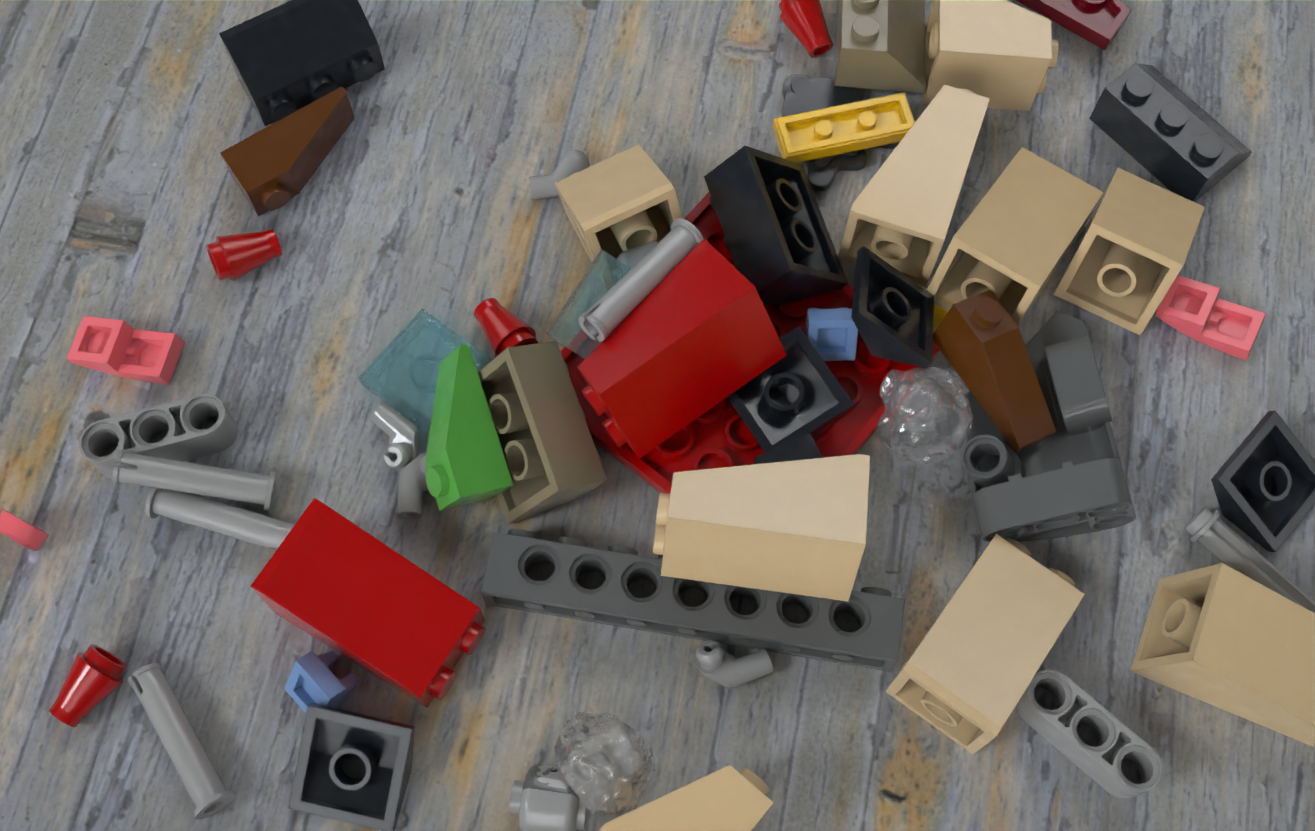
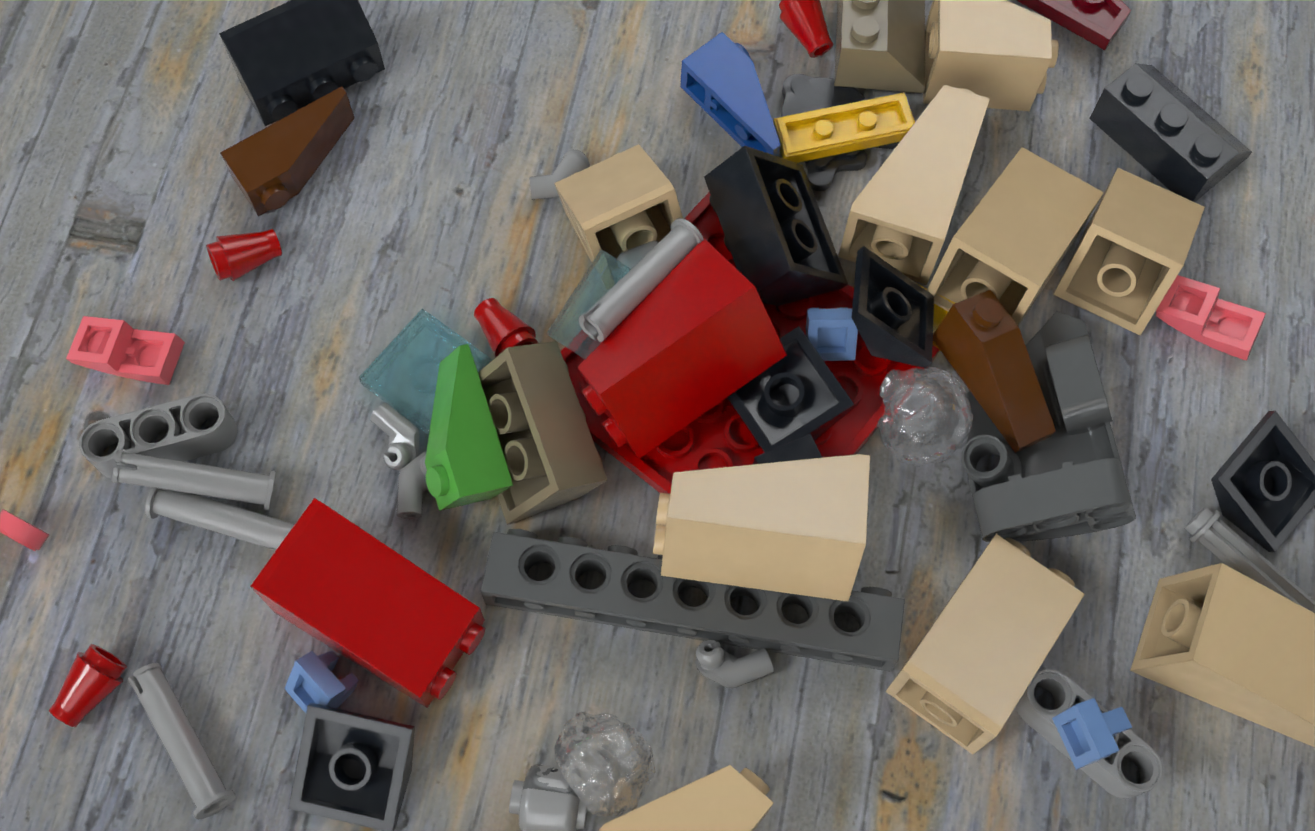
none -> slope [680,32,781,157]
none -> medium blue tile [1052,698,1132,770]

